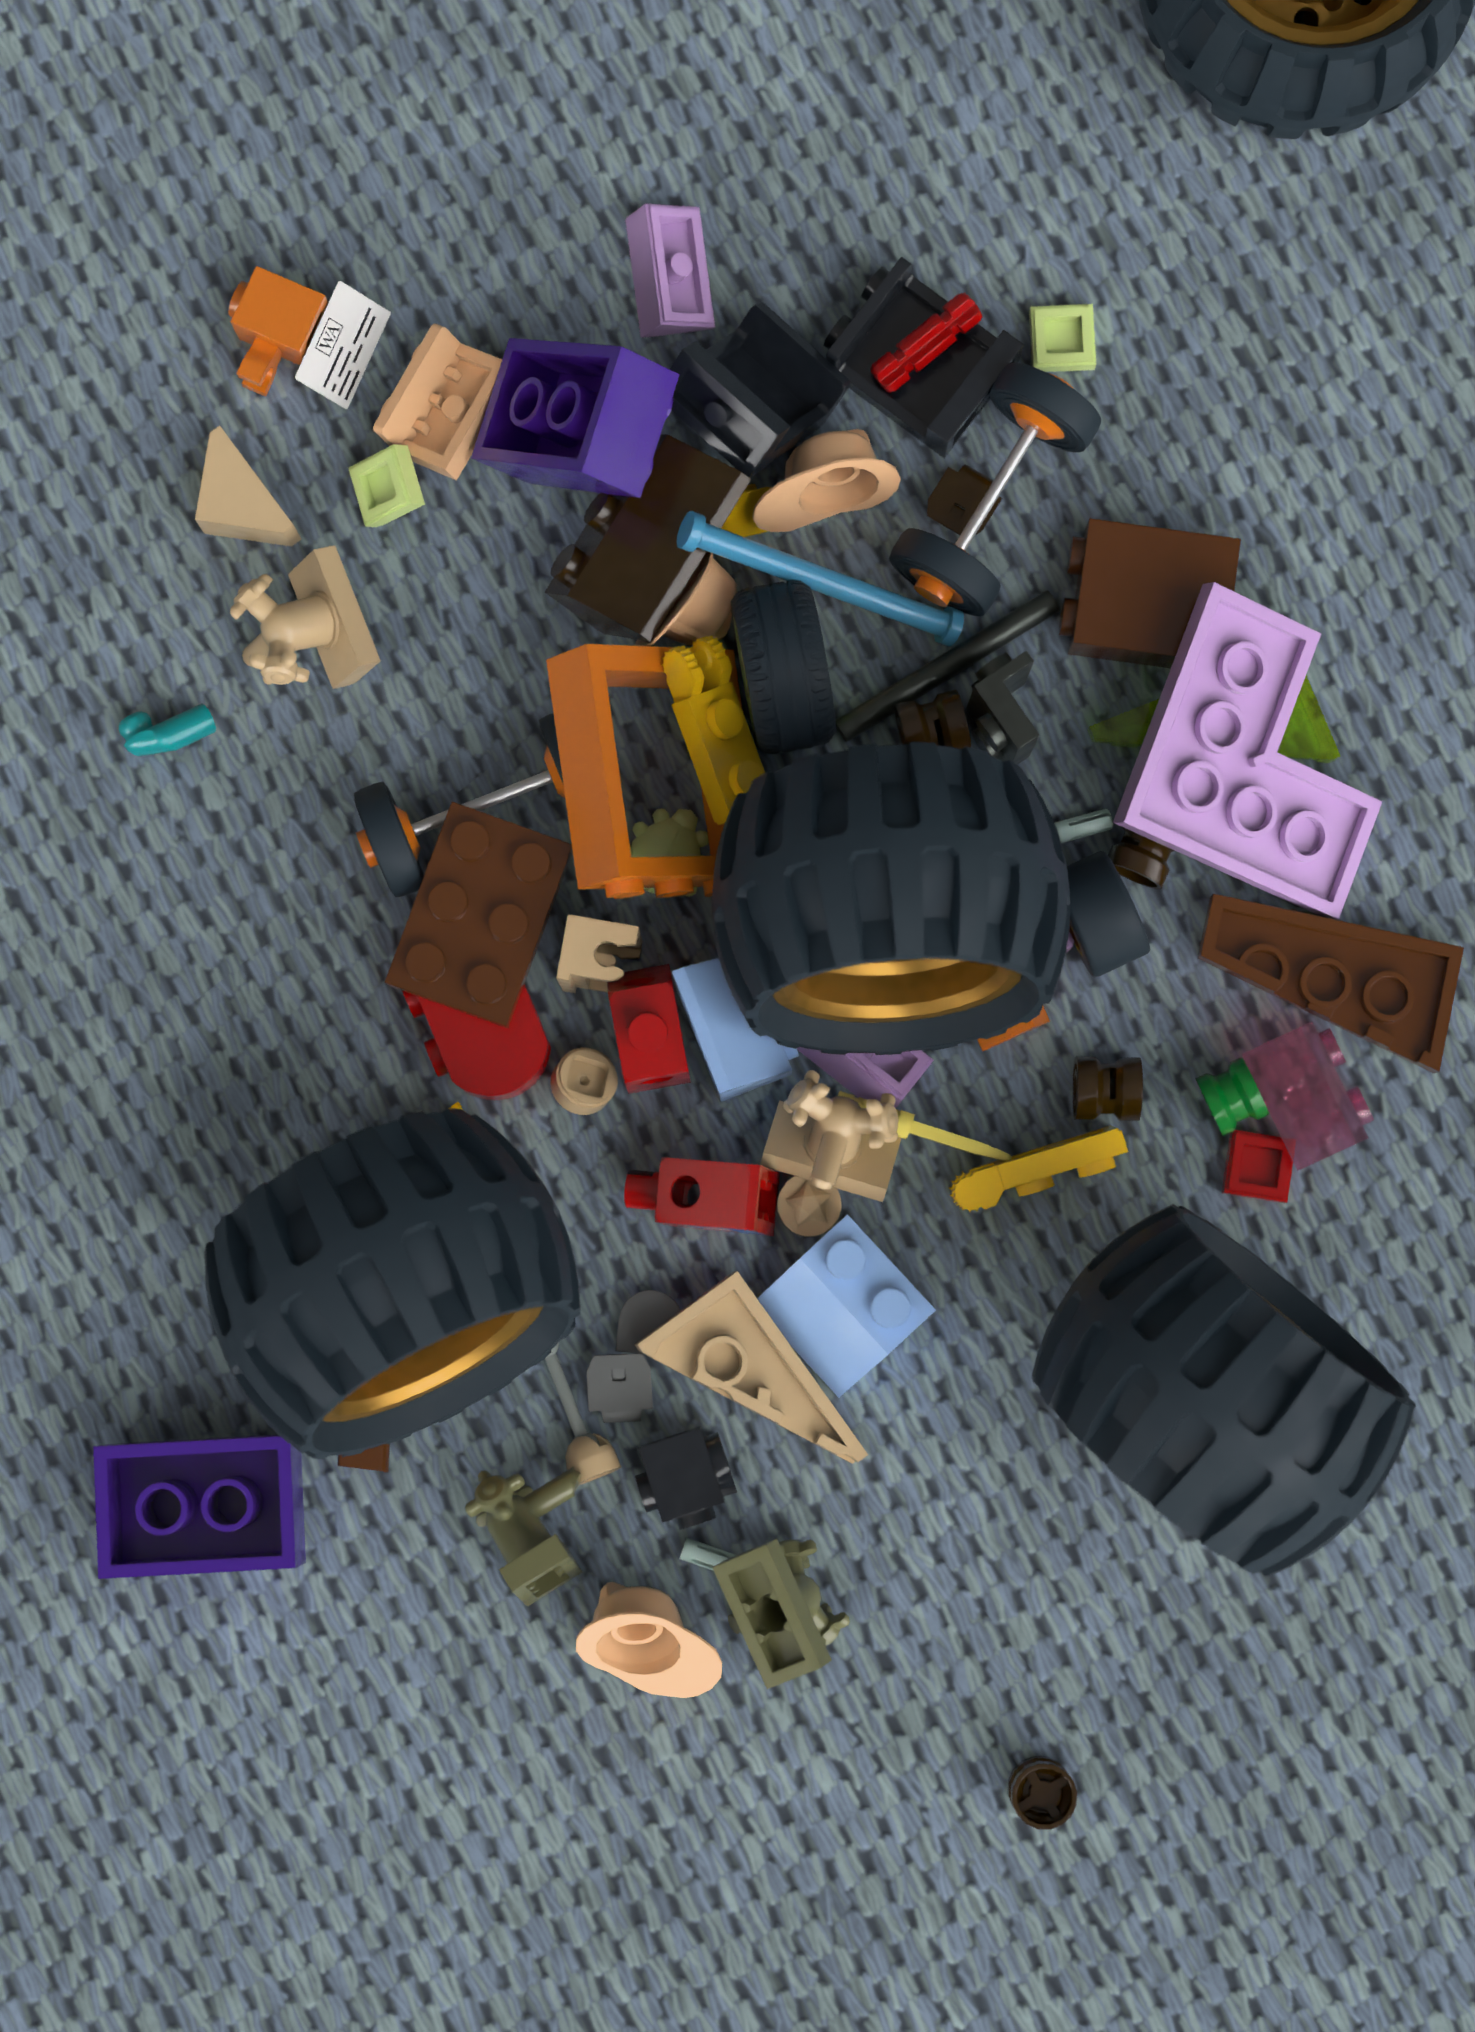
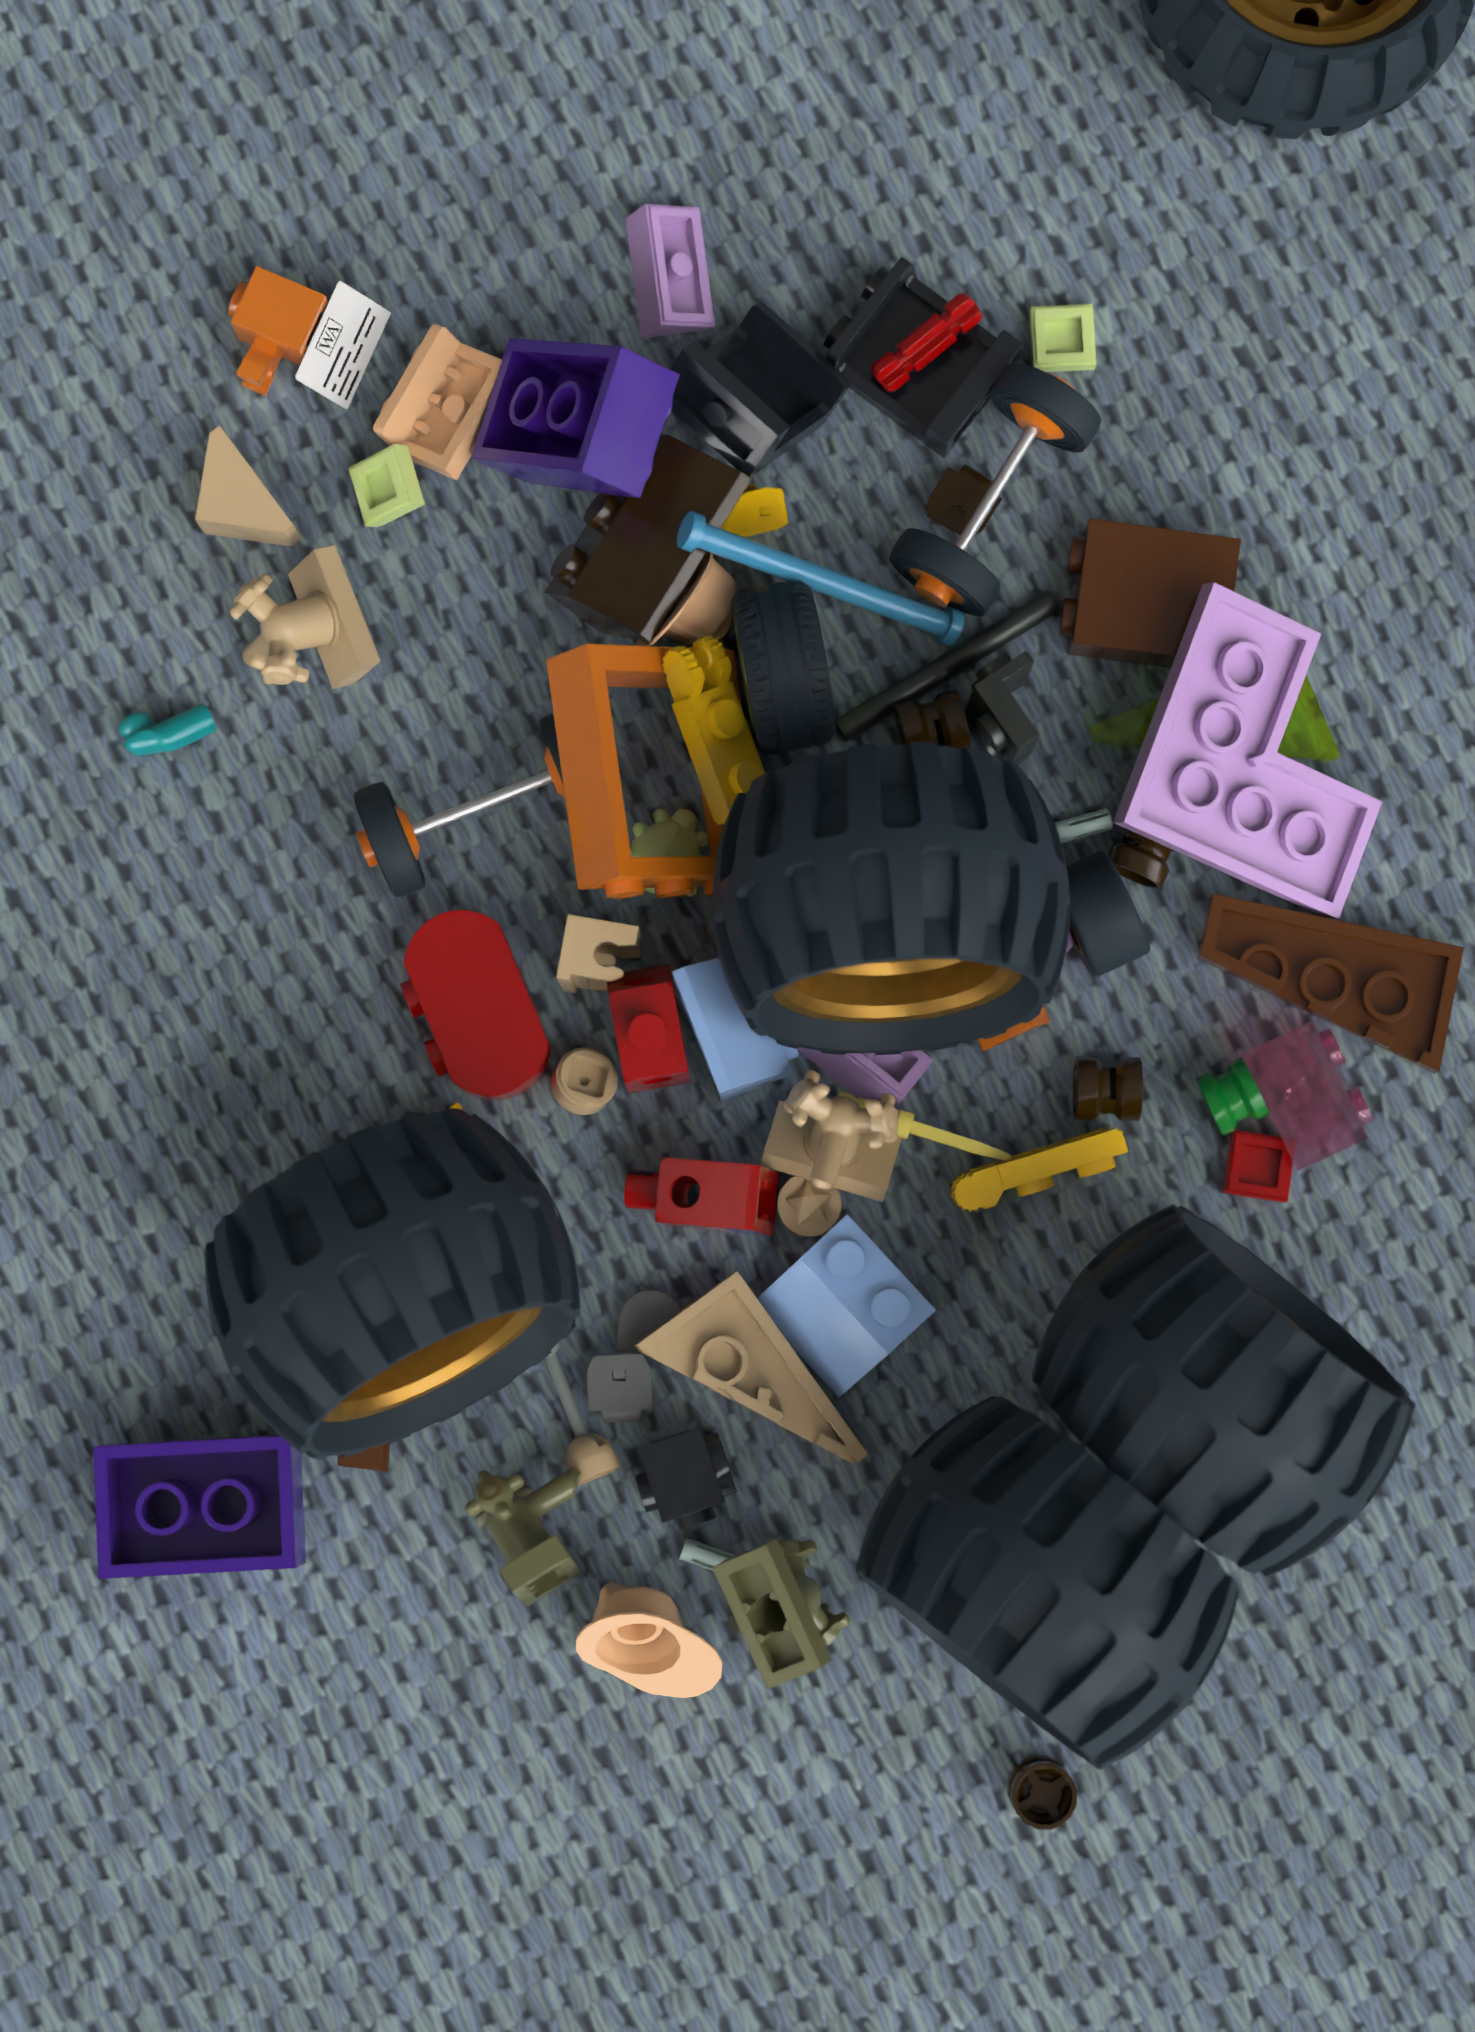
reddish brown plate [384,801,573,1028] -> none
light nougat piece [752,429,901,532] -> none
none -> black wheel [855,1396,1239,1770]

